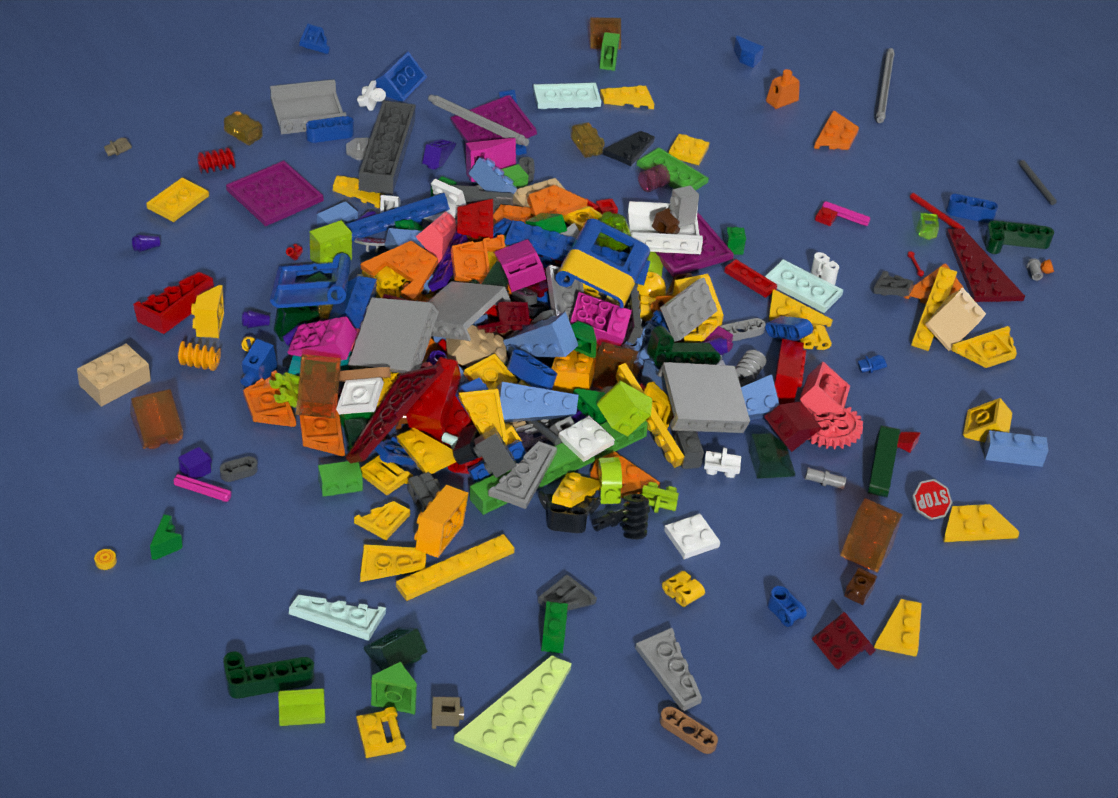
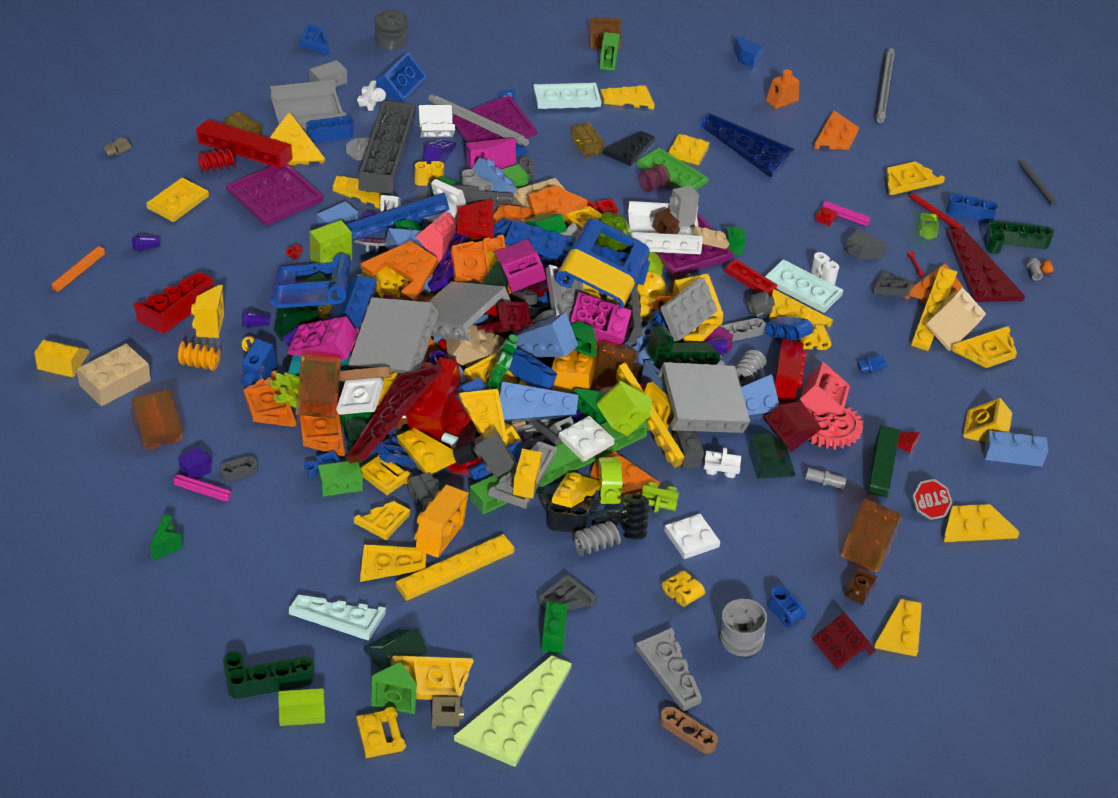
yellow tile [94,549,117,570] -> none
none -> yellow slope [34,340,90,378]
none -> orange axle [51,246,105,292]
none -> red brick [196,119,293,169]
none -> yellow wing [270,113,325,165]
none -> blue plate [304,451,341,477]
none -> light grey brick [309,60,347,87]
none -> dark grey wheel [375,9,408,50]
none -> yellow wing [390,656,473,700]
none -> yellow piece [414,161,444,186]
none -> white bracket [419,105,455,137]
none -> light grey piece [462,169,494,192]
none -> green torso [486,334,518,389]
none -> yellow brick [513,449,542,498]
none -> light grey piece [574,521,621,557]
none -> tan plate [692,226,729,249]
none -> clear blue wing [701,113,794,178]
none -> light grey wheel [720,598,767,657]
none -> dark grey head [748,291,775,317]
none -> dark grey slope [845,229,888,260]
none -> yellow wing [886,162,945,195]

